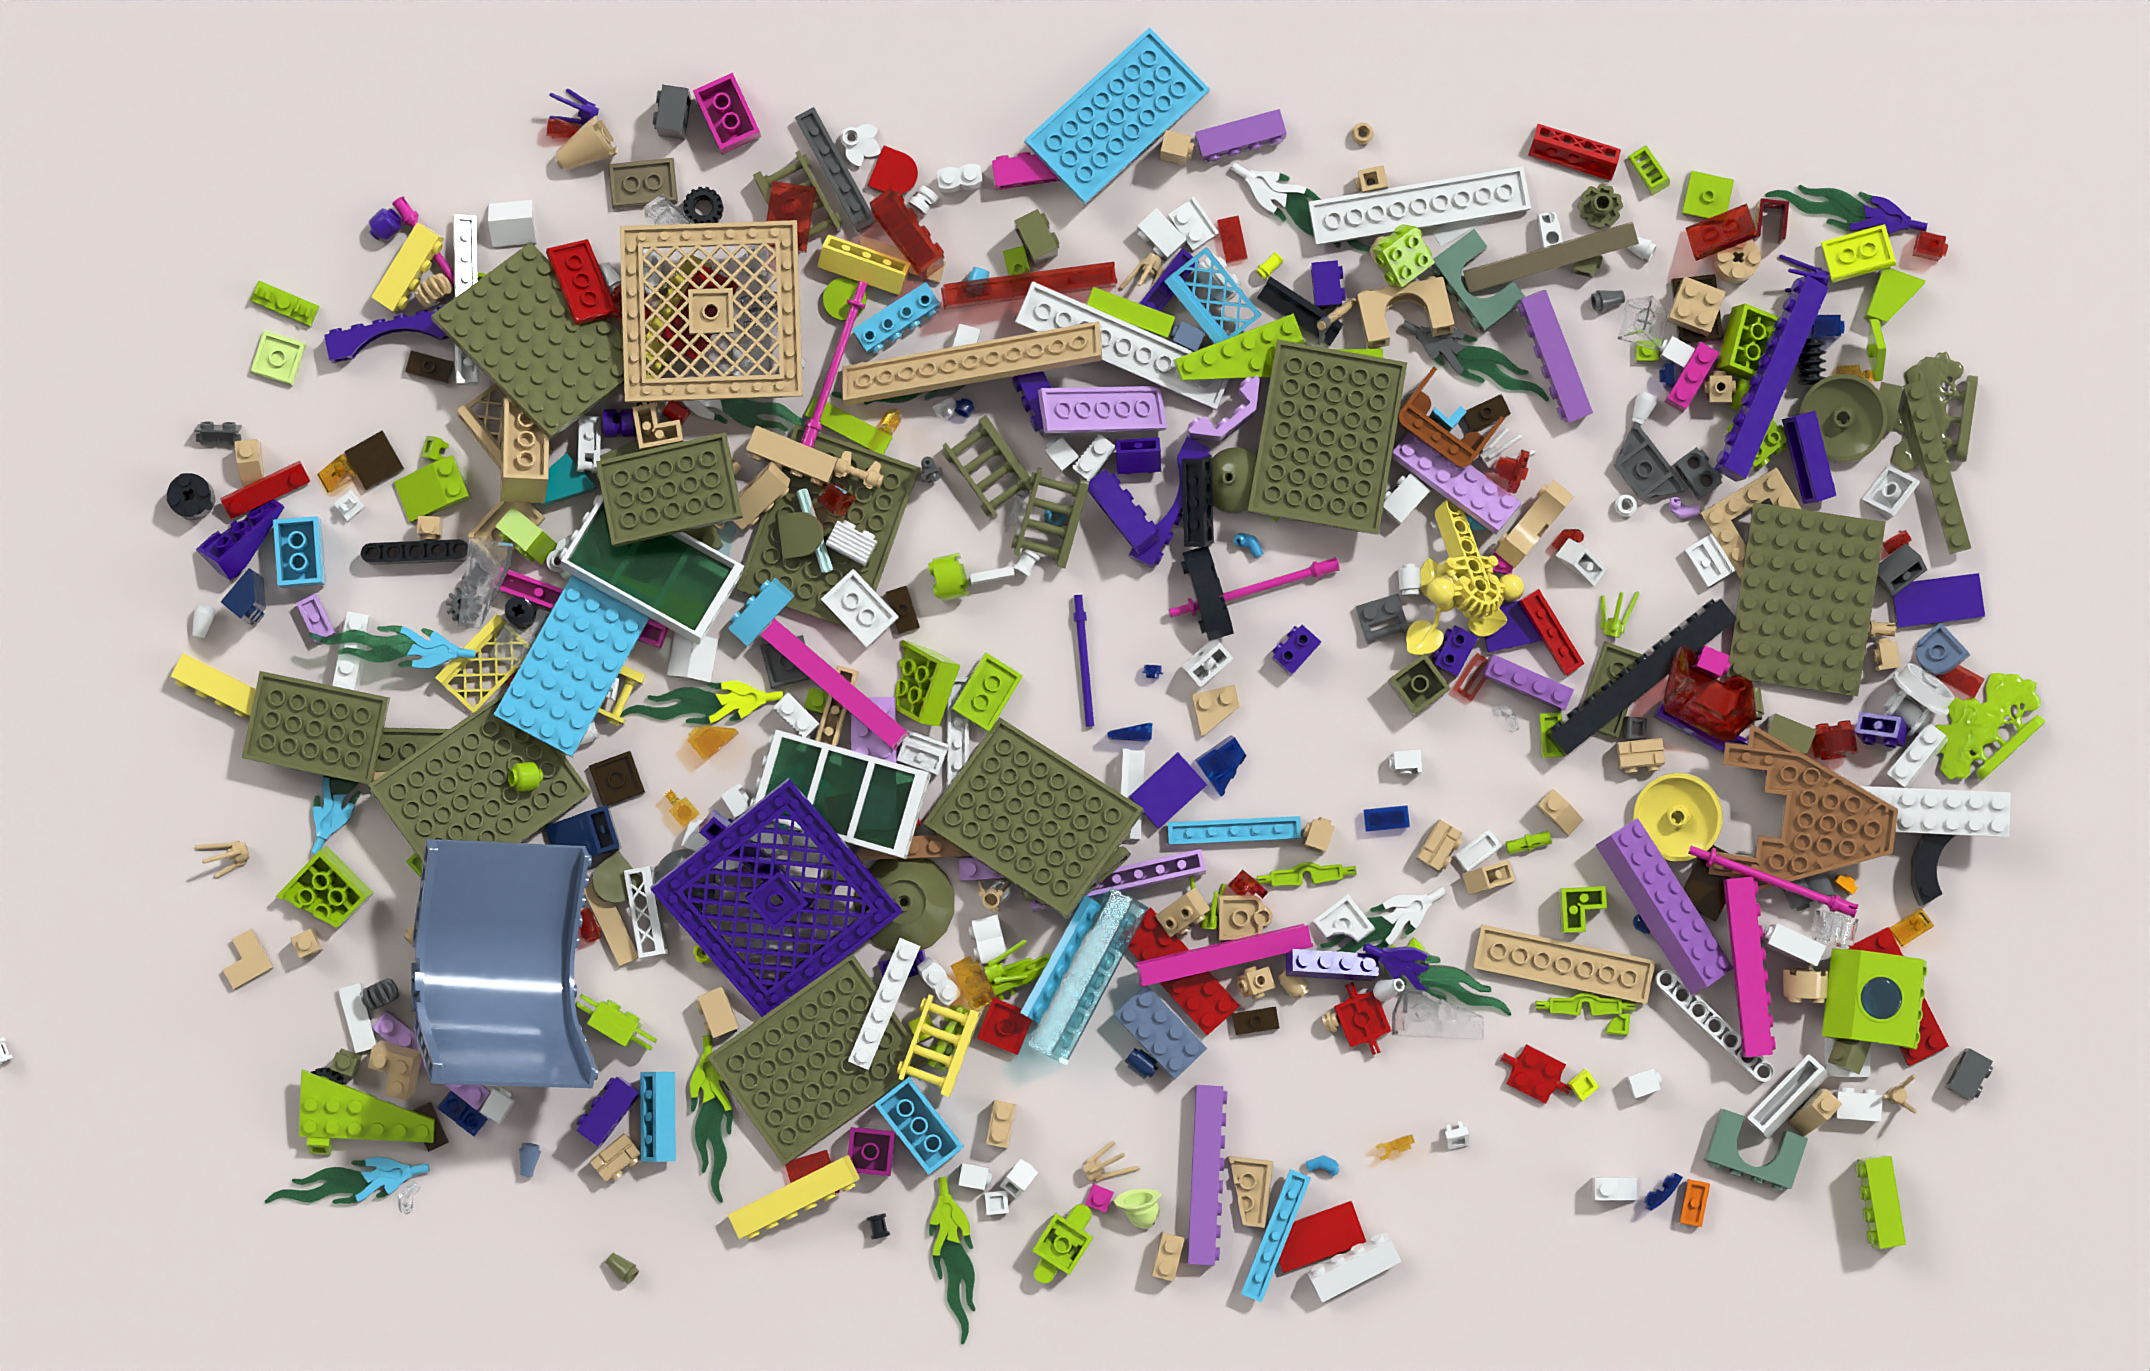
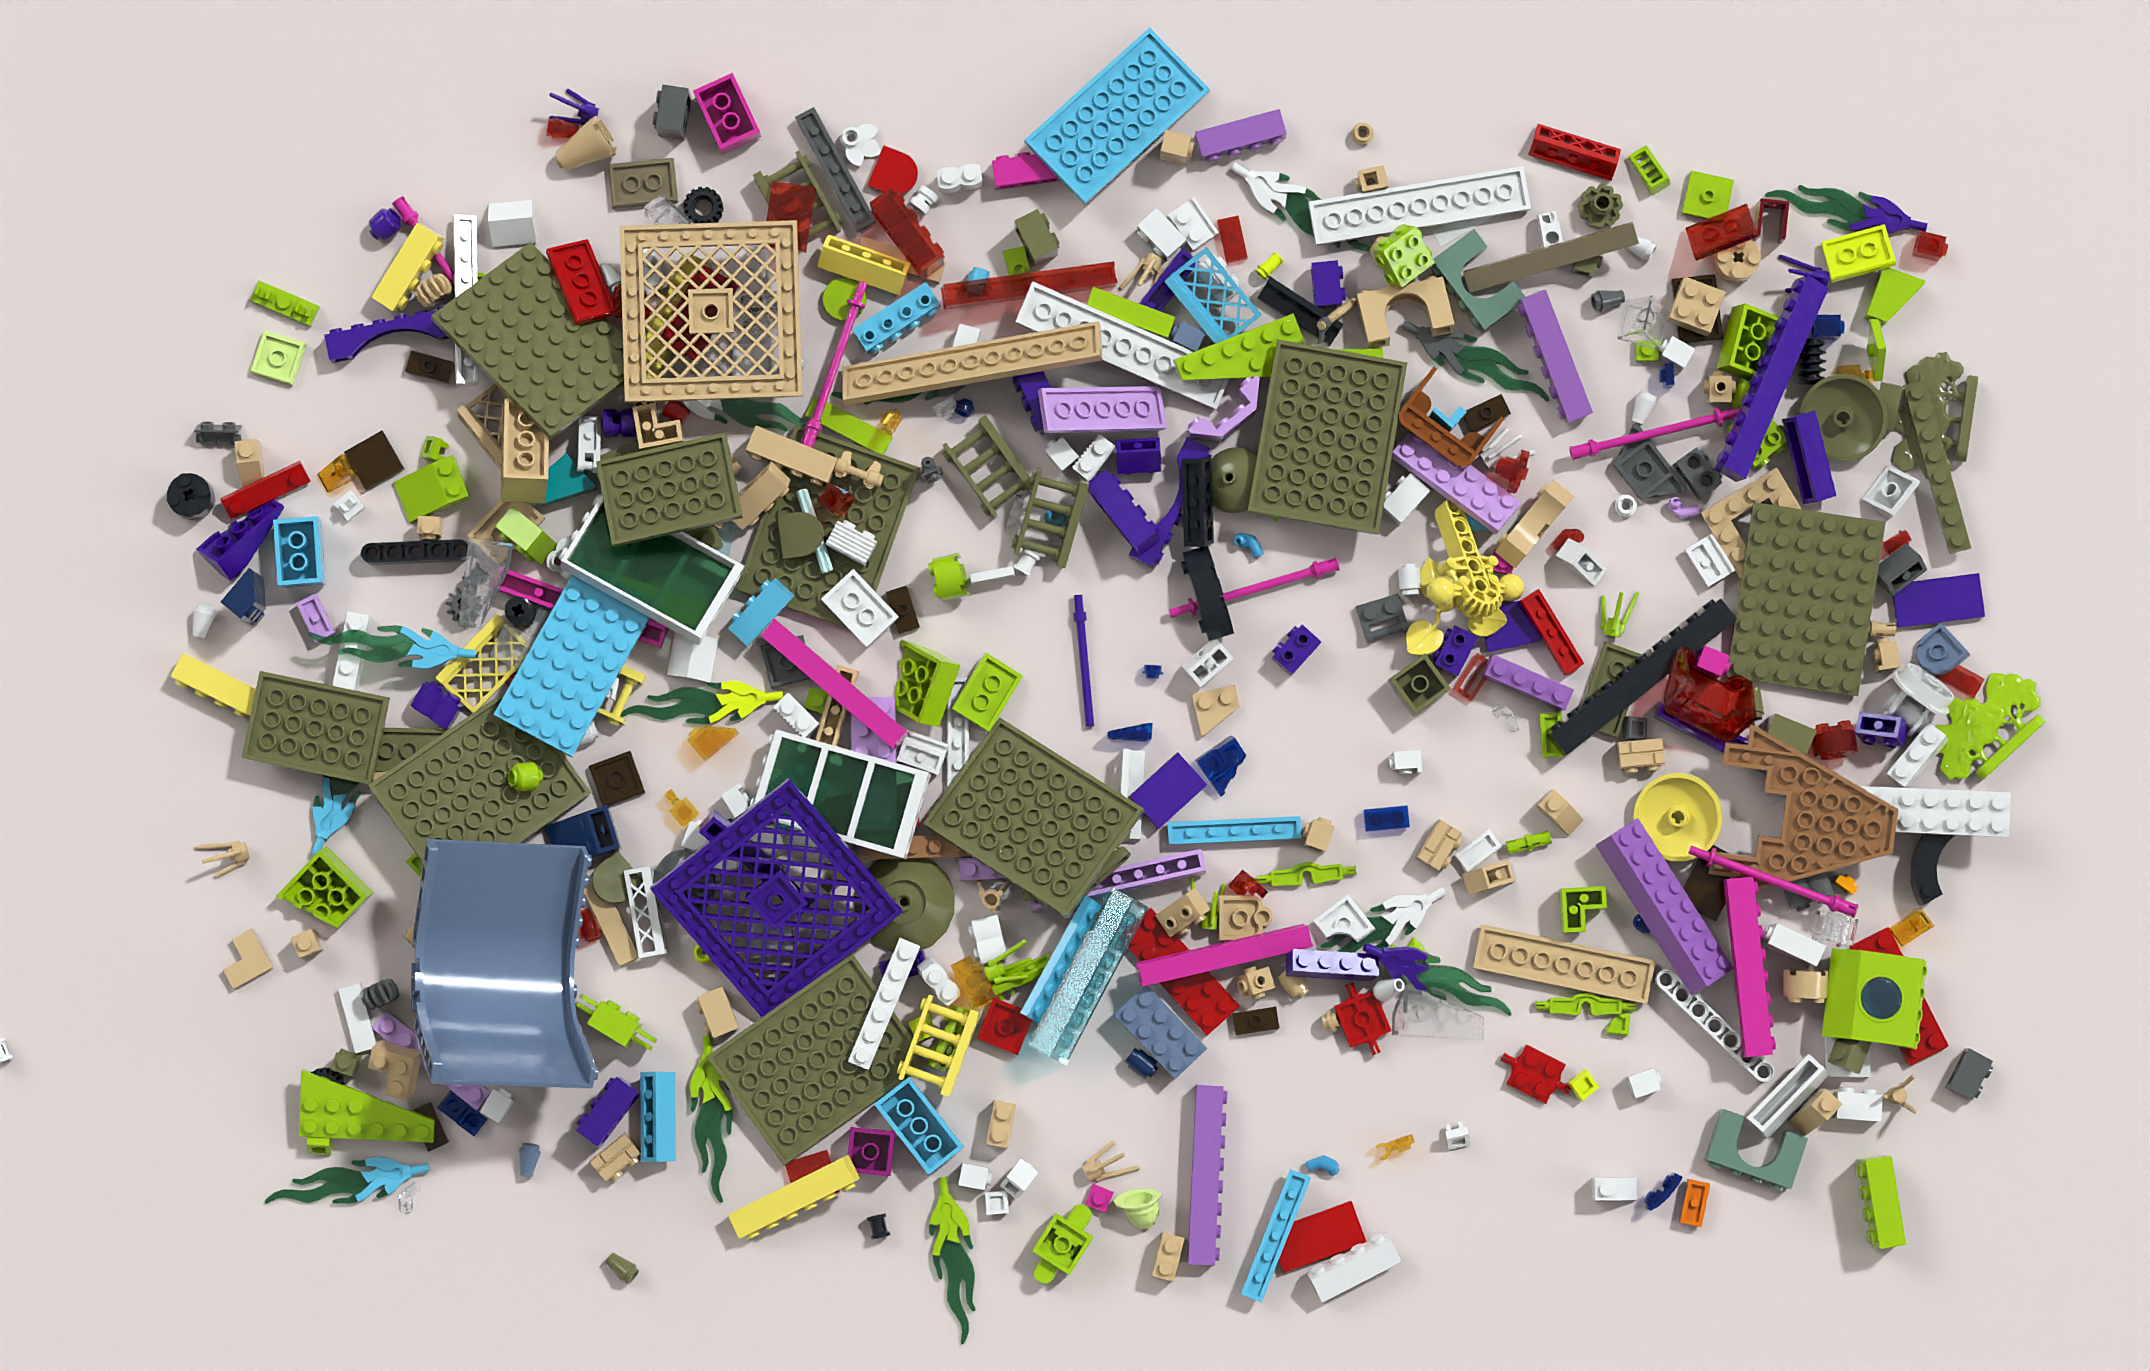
tan wing [1229,1156,1273,1228] -> none
dark pink brick [1664,342,1719,413] -> none
none -> dark purple brick [410,681,464,729]
none -> dark pink bar [1569,408,1740,460]

